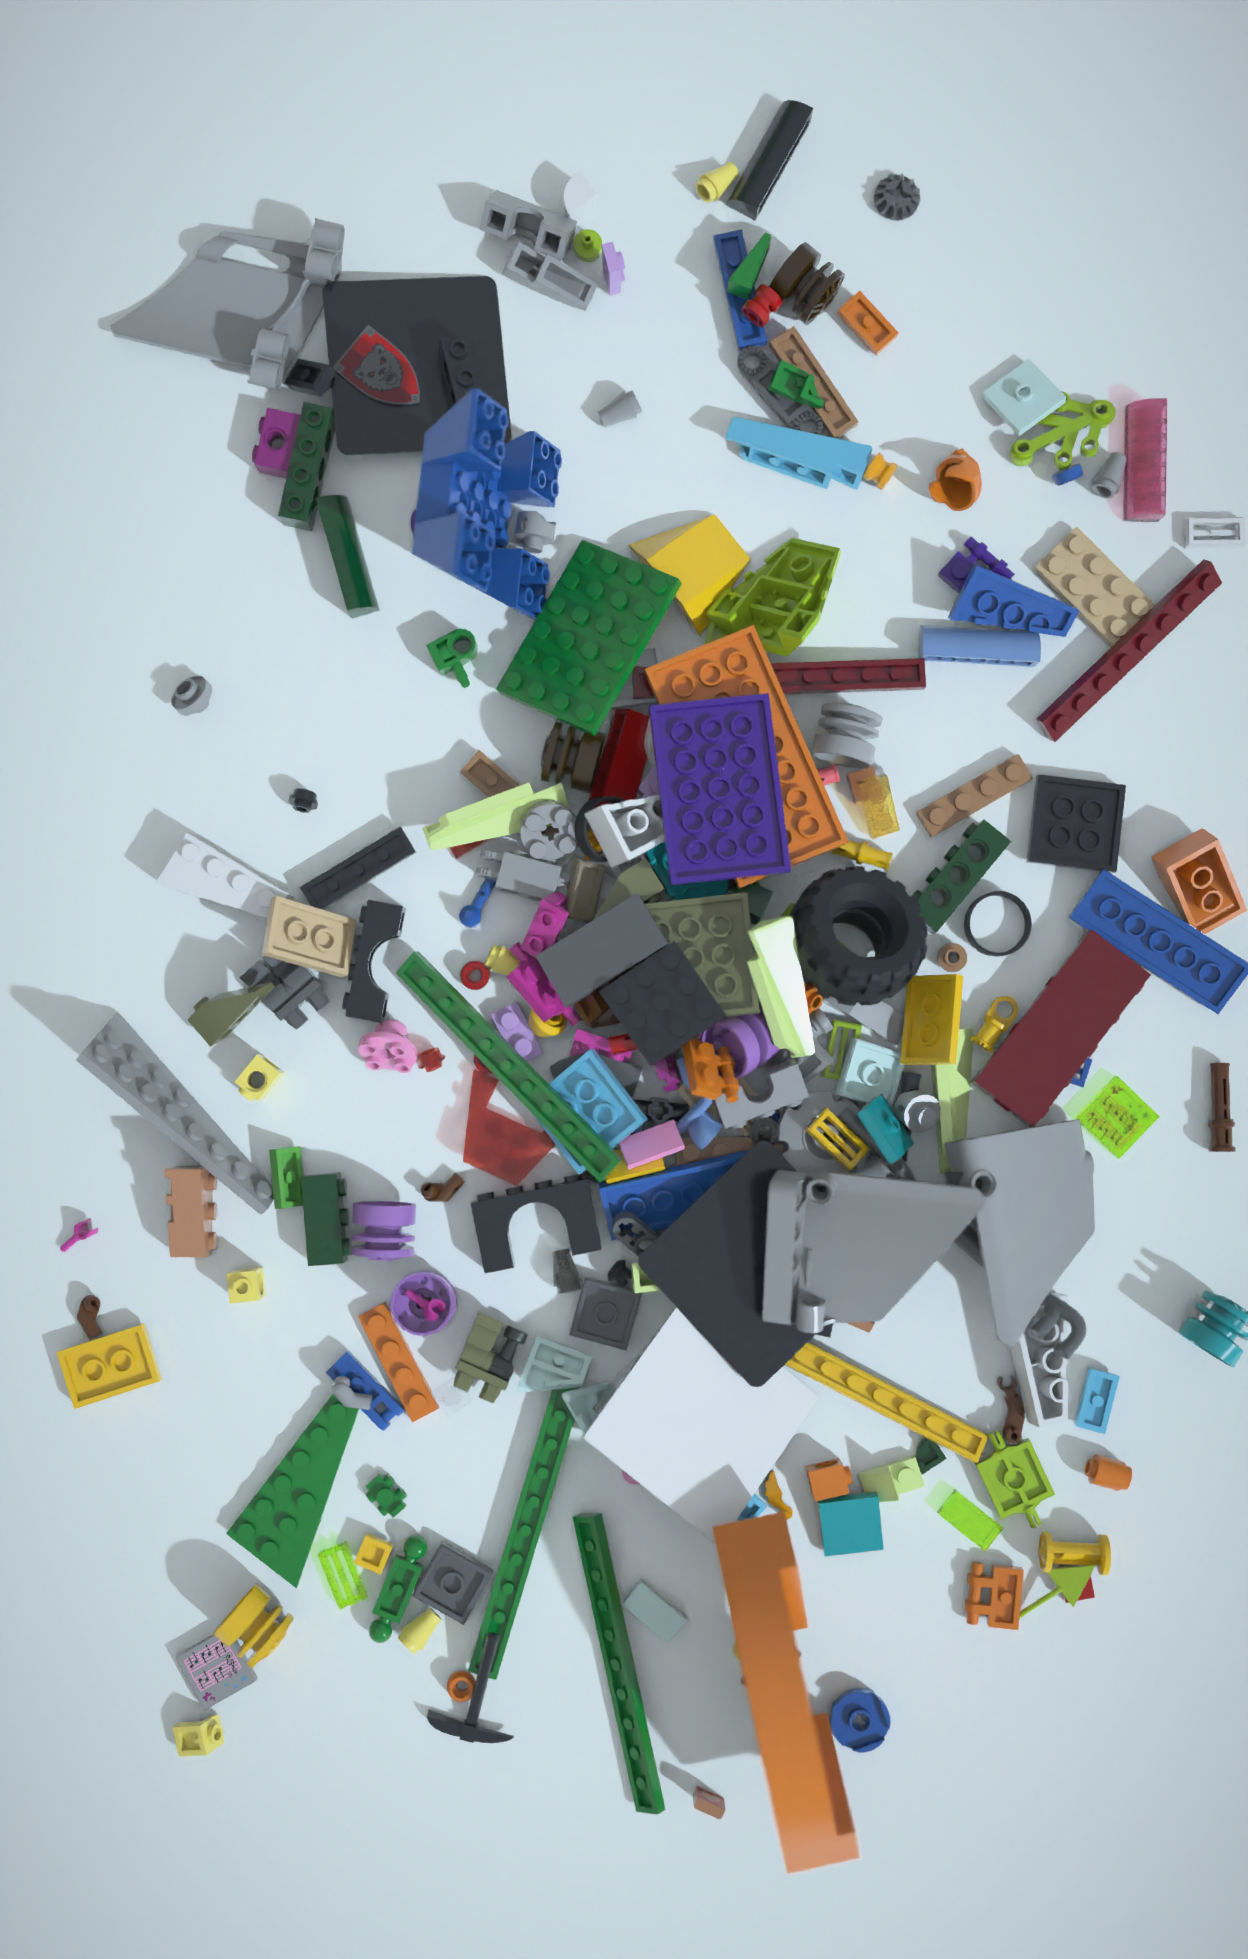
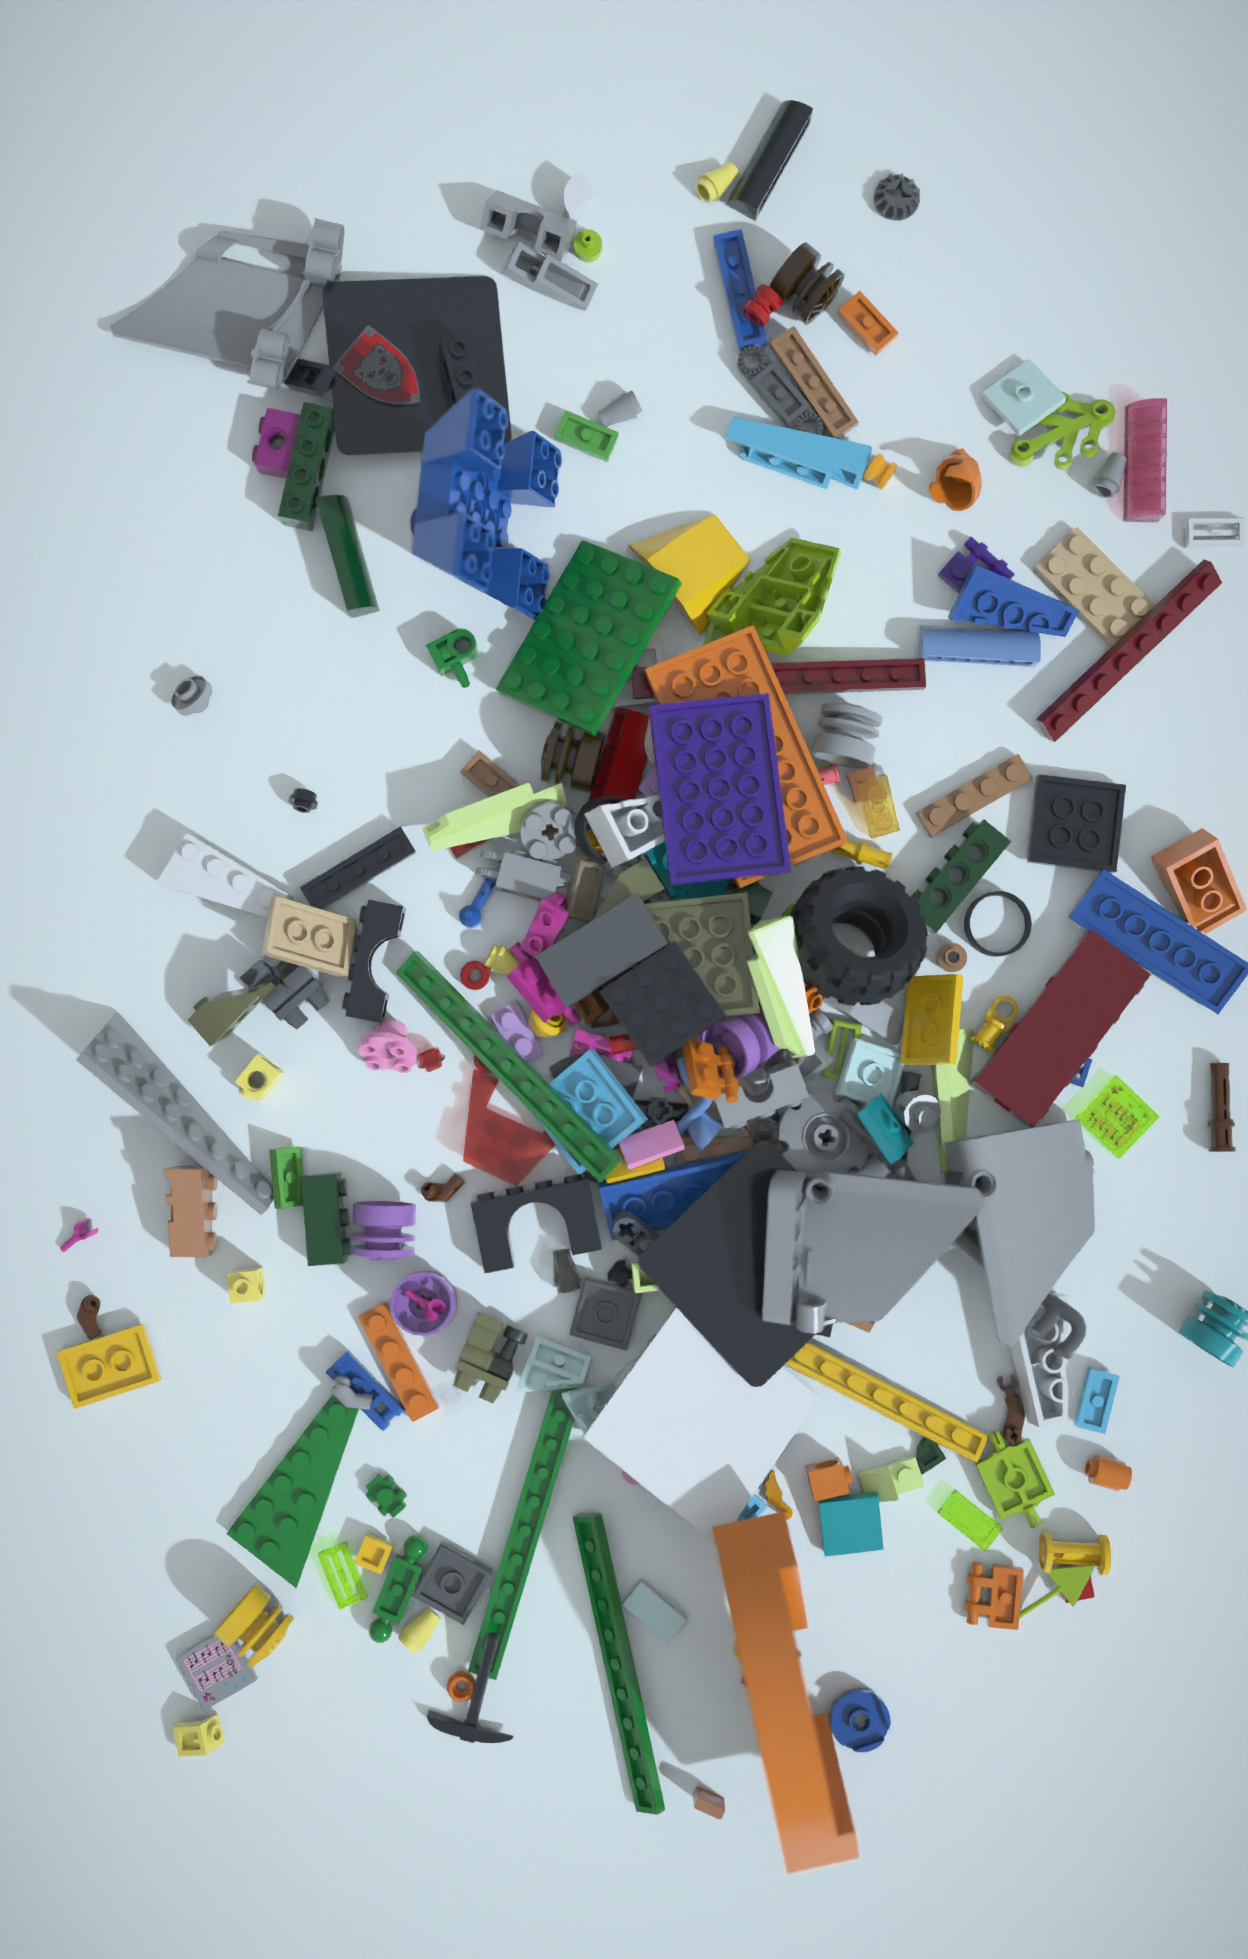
light grey piece [515,511,556,553] -> none
lavender plate [602,241,625,296] -> none
green slope [727,232,772,300] -> none
green slope [767,360,824,409] -> none
yellow tile [805,1108,870,1171] -> none
blue tile [1052,463,1083,486] -> none
none -> bright green plate [554,410,619,462]

